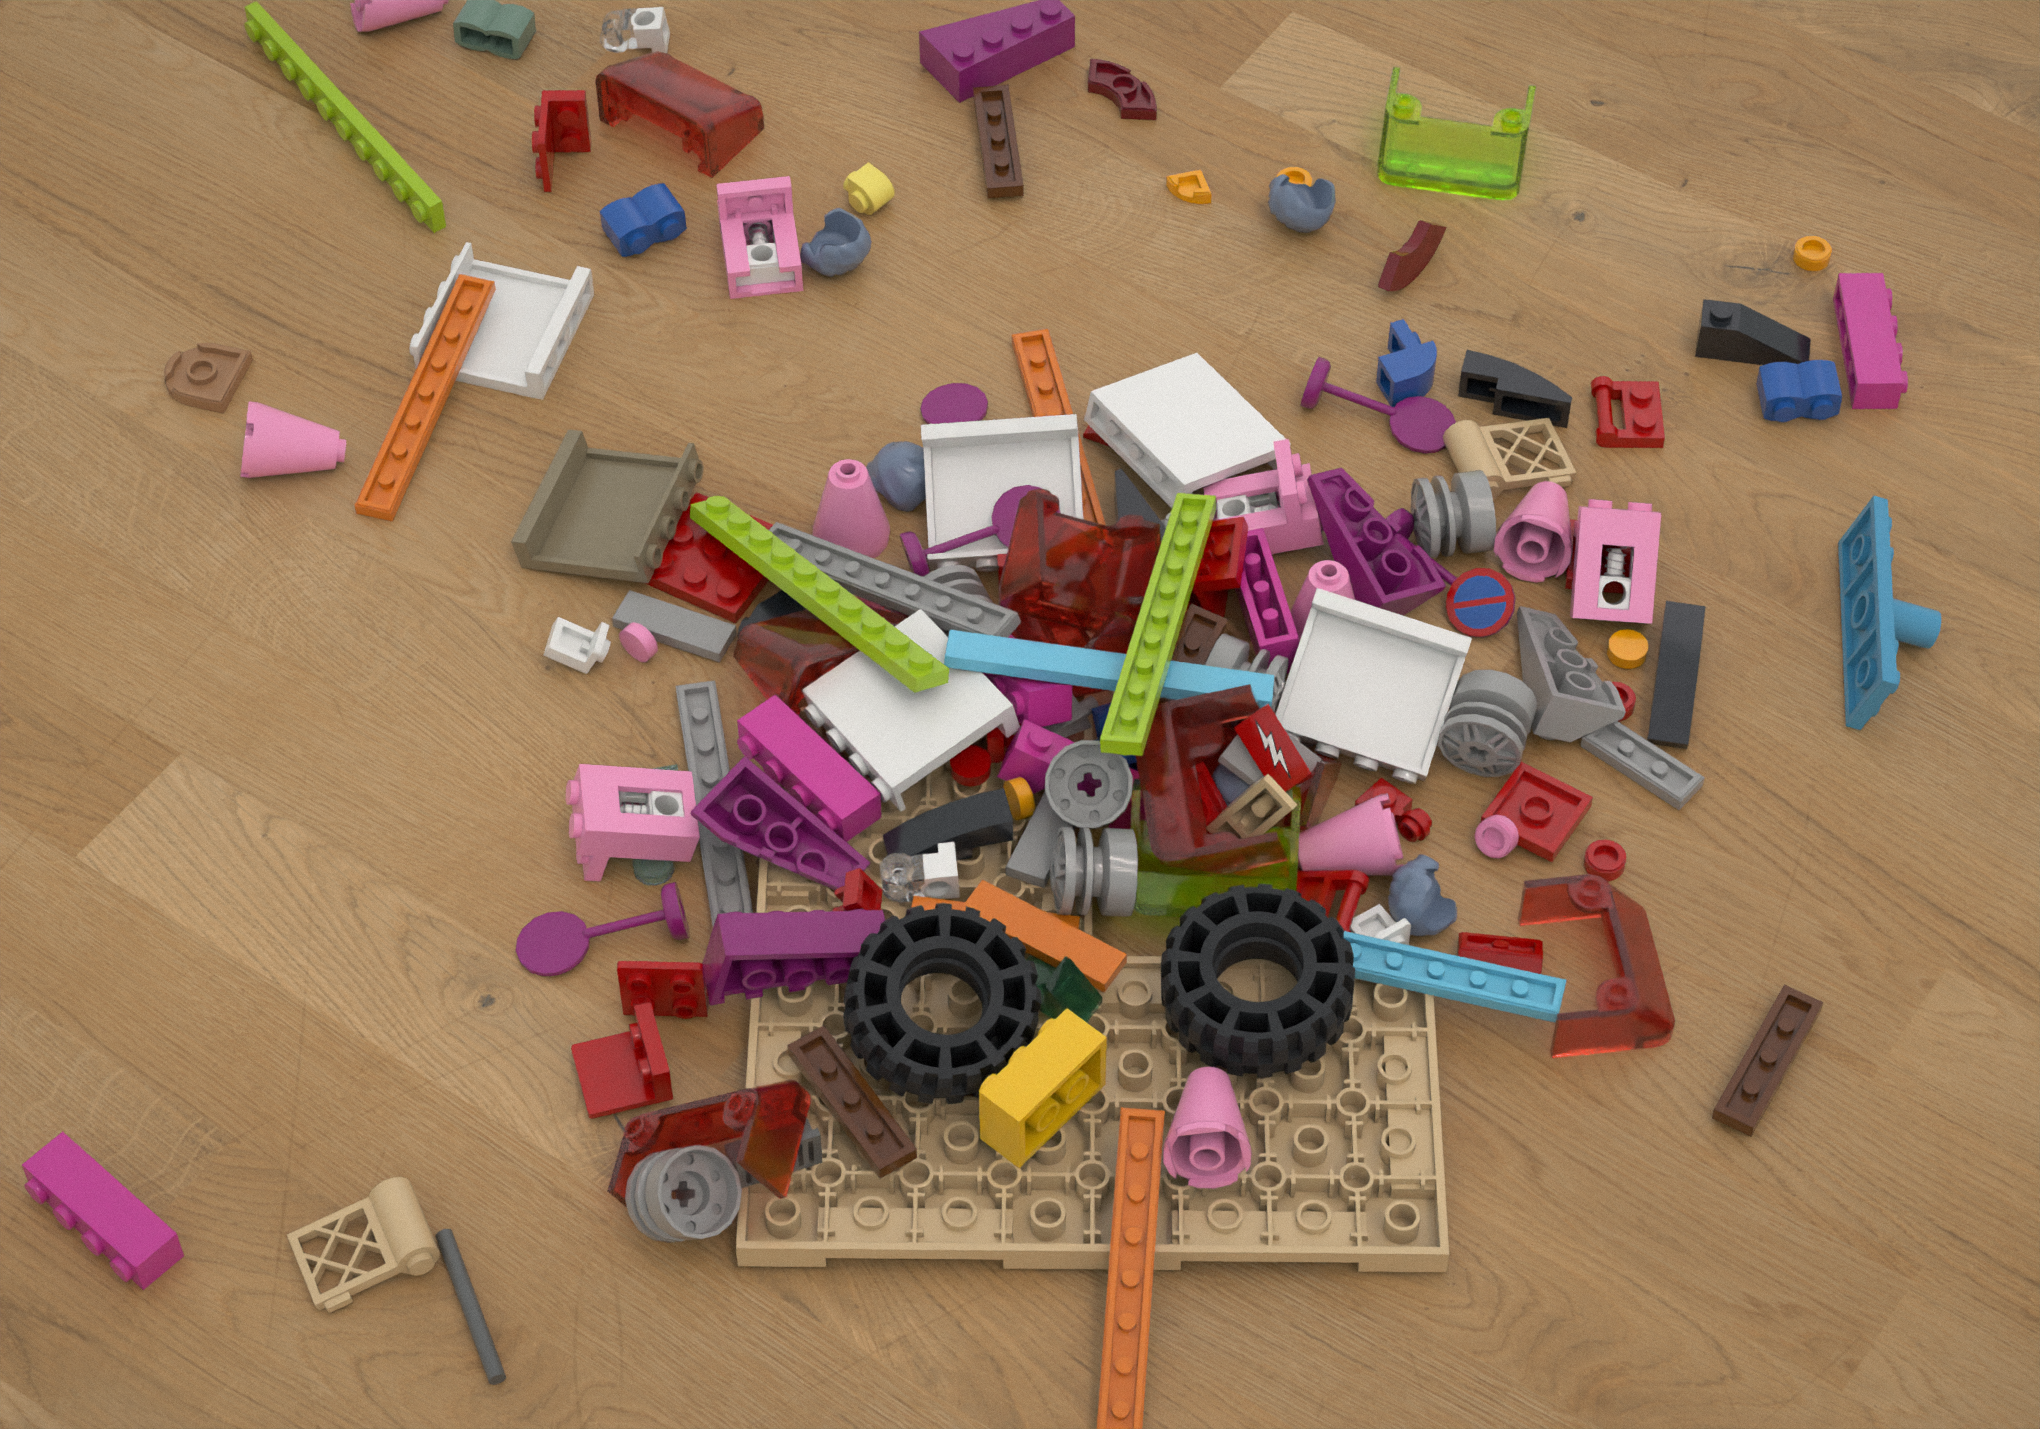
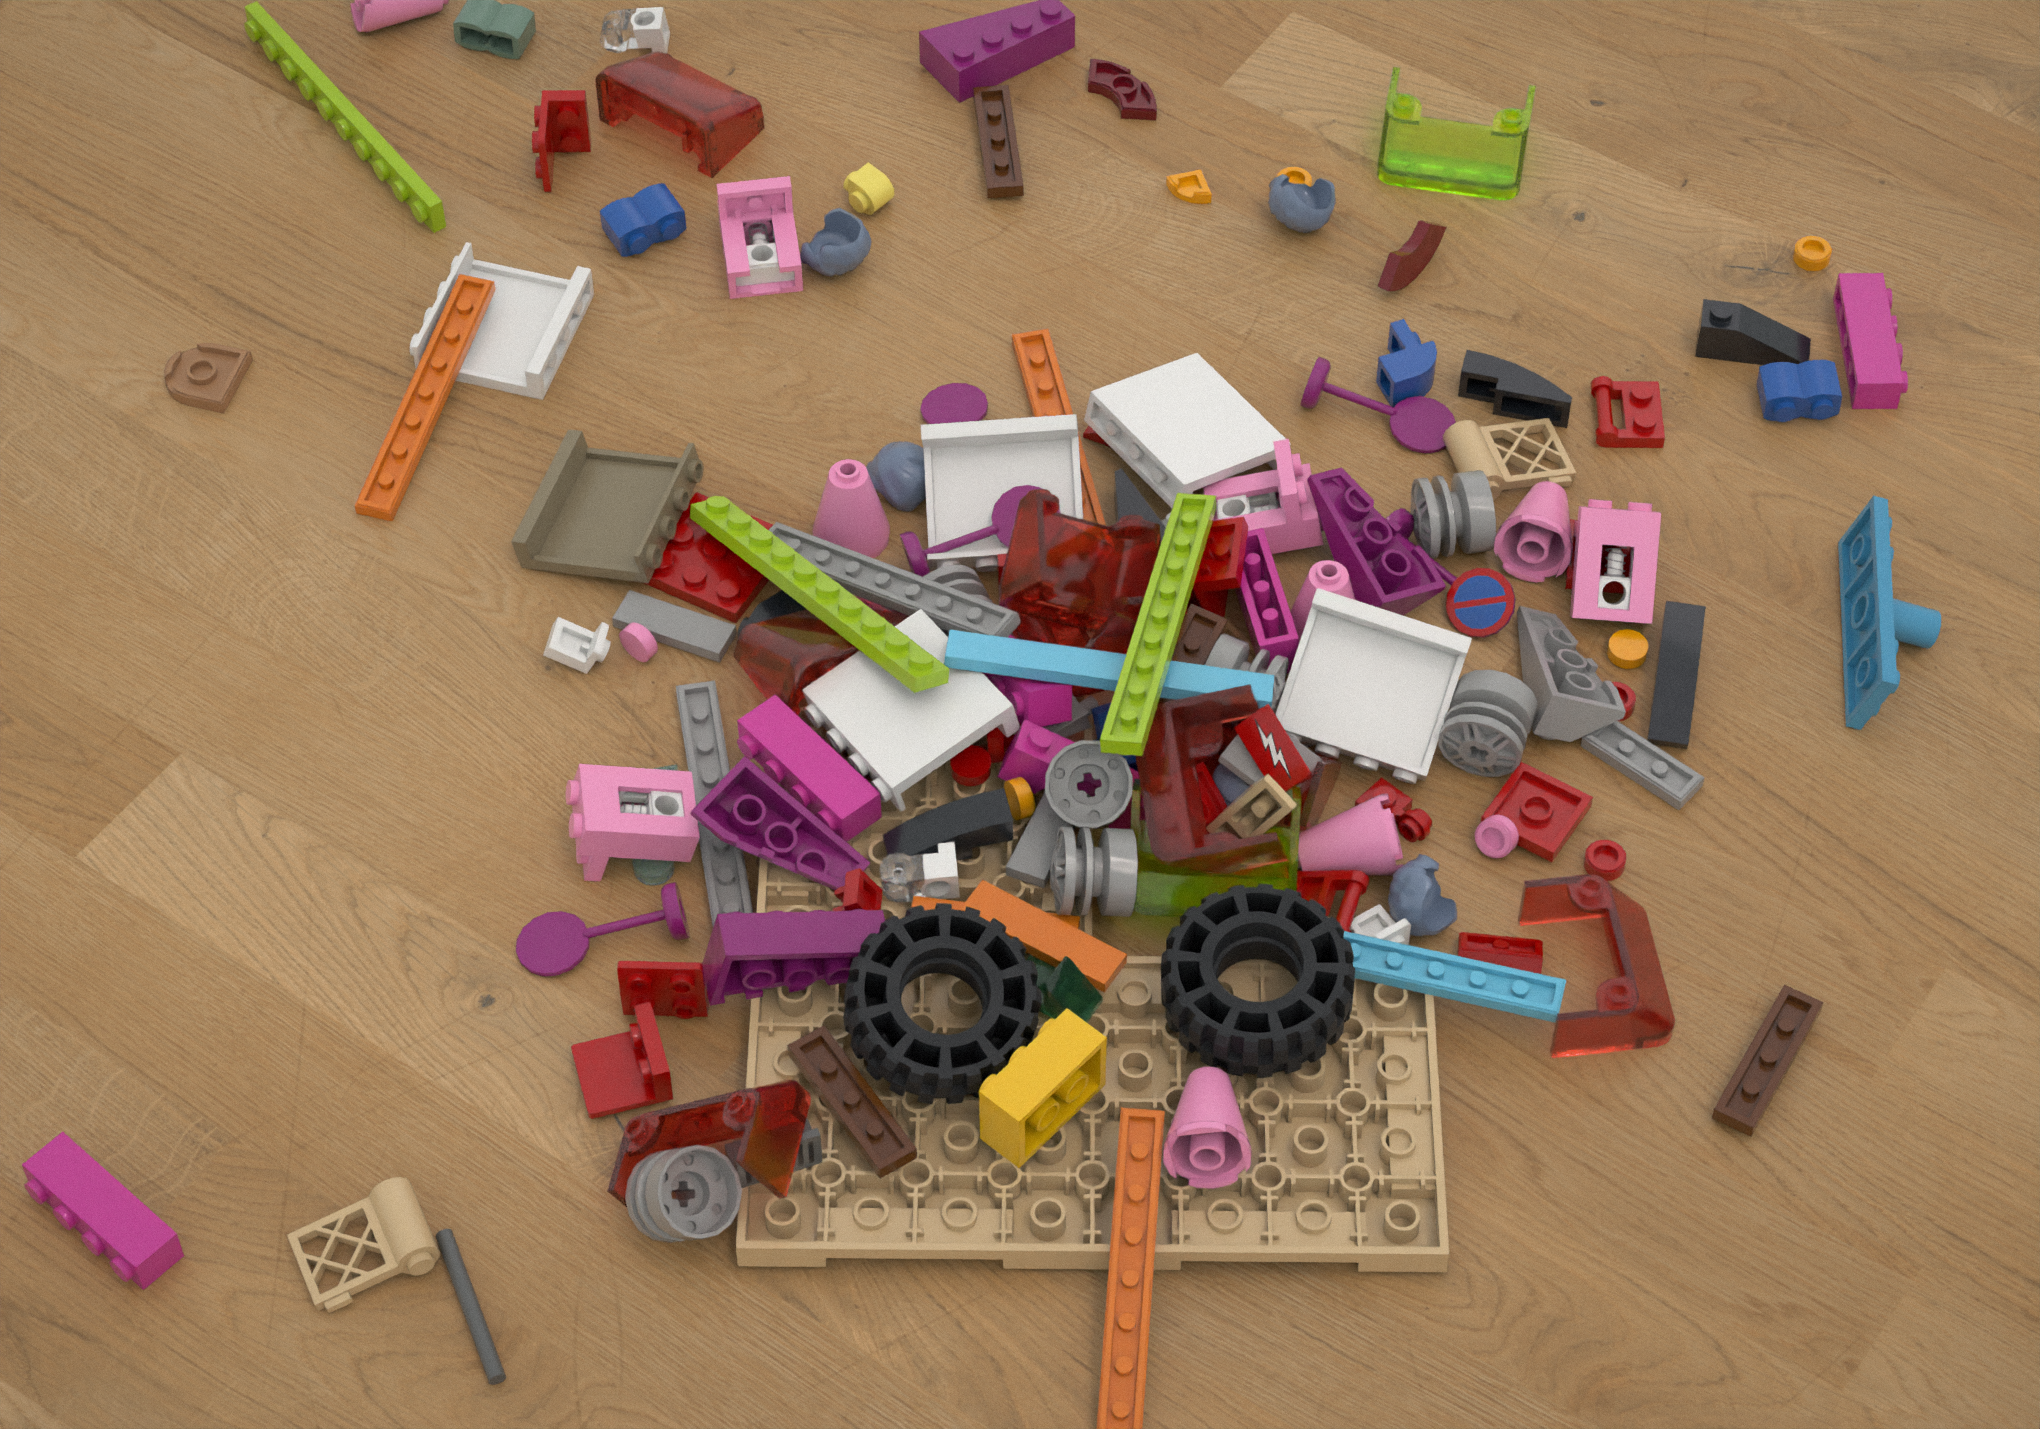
bright pink cone [240,401,346,478] -> none

